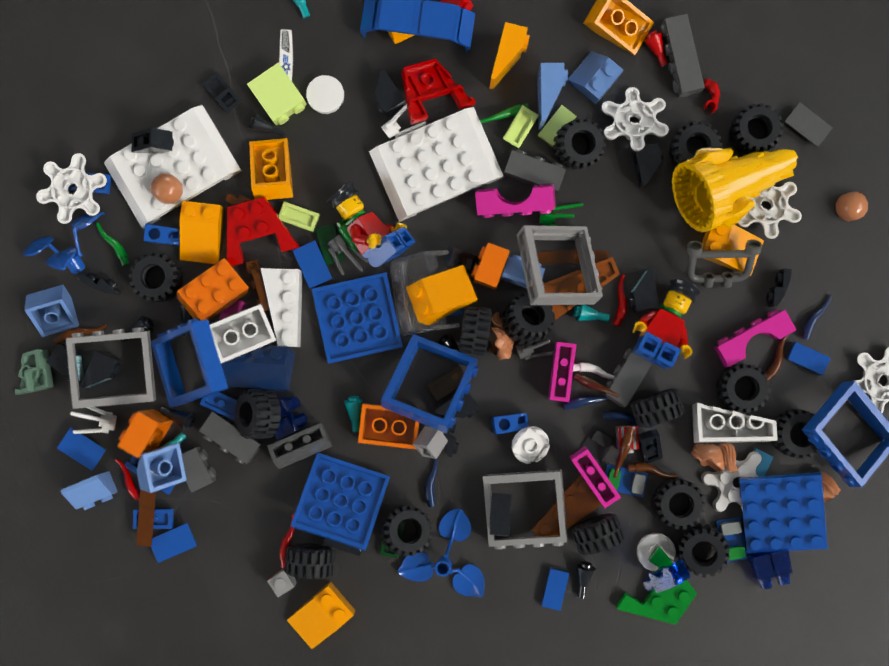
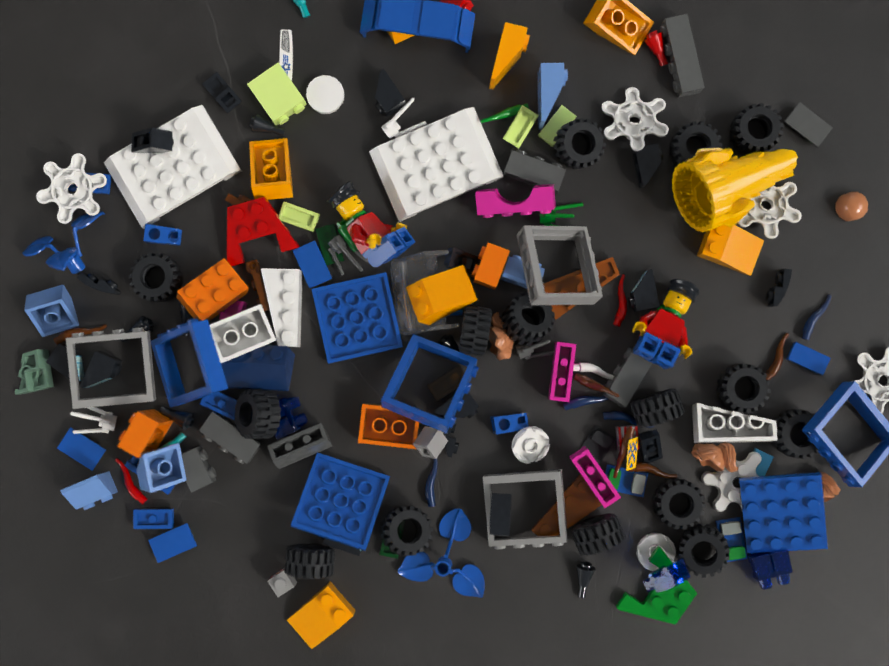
green animal [96,222,129,266] -> none
reddish brown piece [136,490,156,547] -> none
nougat hair [150,173,183,204] -> none
light orange slope [180,201,225,264] -> none
red animal [279,514,295,567] -> none
teal cone [344,396,363,432] -> none
red wing [401,59,476,125] -> none
reddish brown sticker [537,250,609,264] -> none
blue tile [541,568,569,611] -> none
medium blue slope [567,51,623,105] -> none
teal cone [573,305,609,322] -> none
dark grey bar [686,239,762,288] -> none
red piece [703,78,720,114] -> none
dark pink arch [713,309,796,367] -> none
none -> yellow sticker [626,437,638,471]

